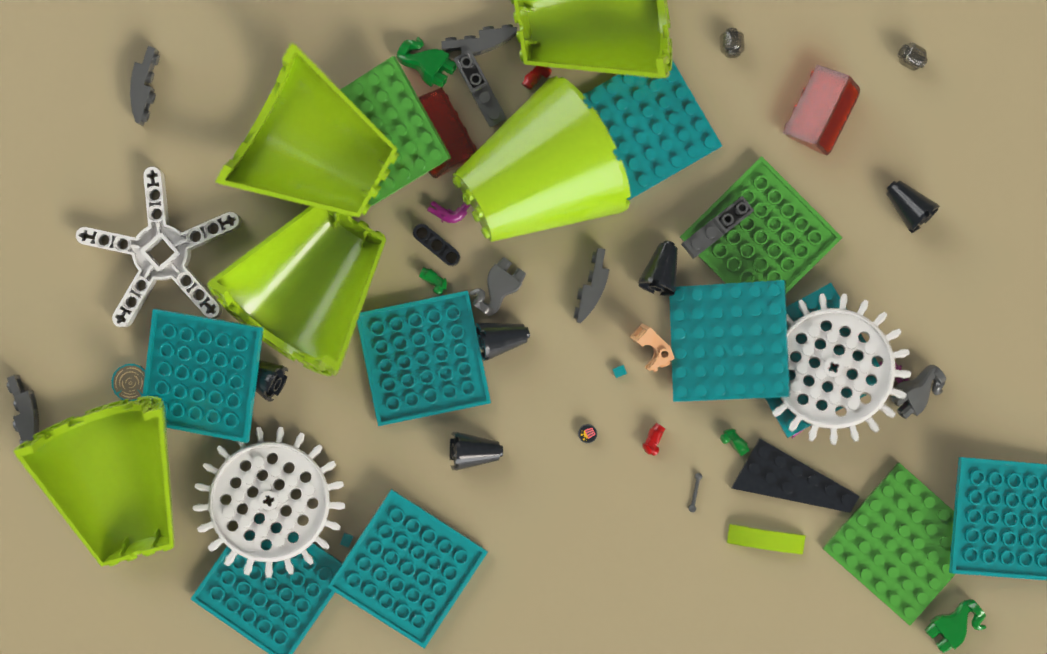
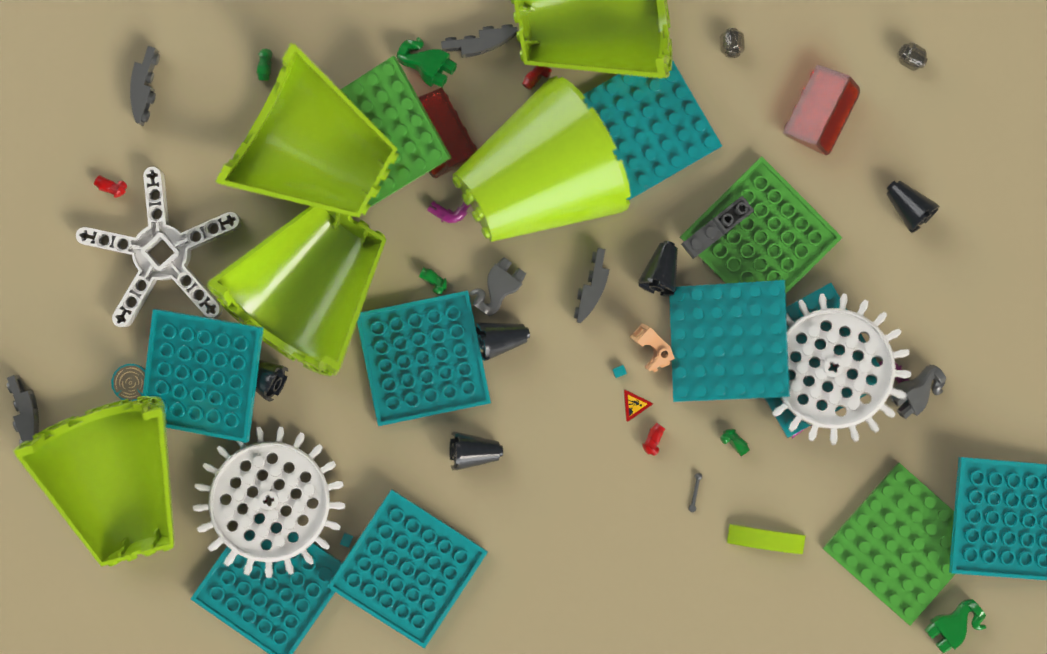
black beam [413,224,461,267] -> none
dark grey slope [453,50,507,128] -> none
tile [578,424,597,443] -> none
black wing [731,438,860,513] -> none
none -> red arm [94,175,127,198]
none -> green arm [256,49,273,81]
none -> sticker [624,390,653,422]

